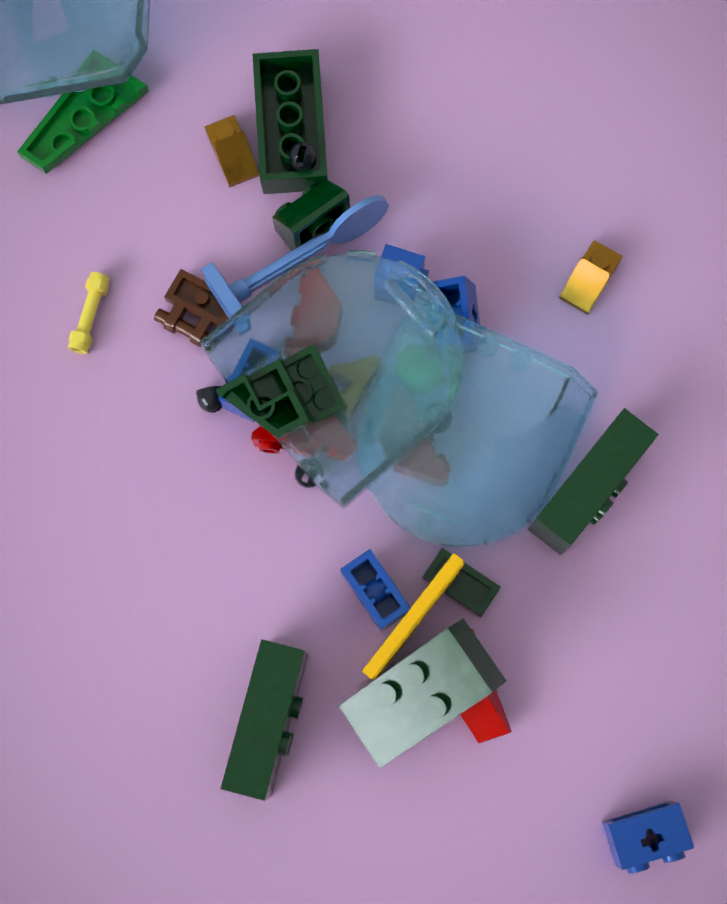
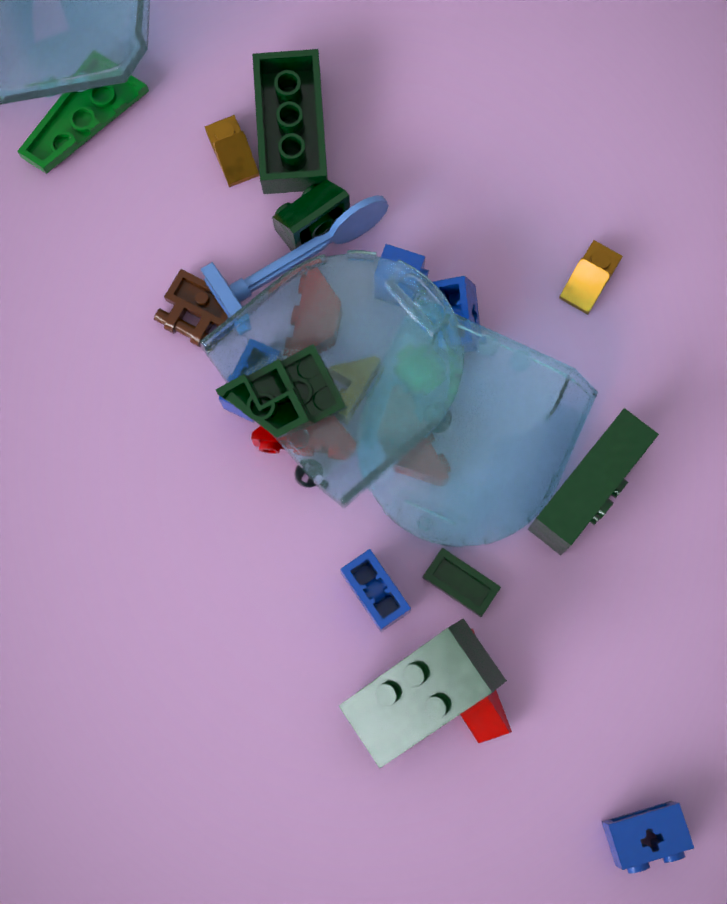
light yellow bar [67,272,110,354] -> none
black hinge [196,386,222,413] -> none
dark green brick [220,639,309,801] -> none
black hinge [289,142,317,172] -> none
yellow tile [362,553,465,679] -> none

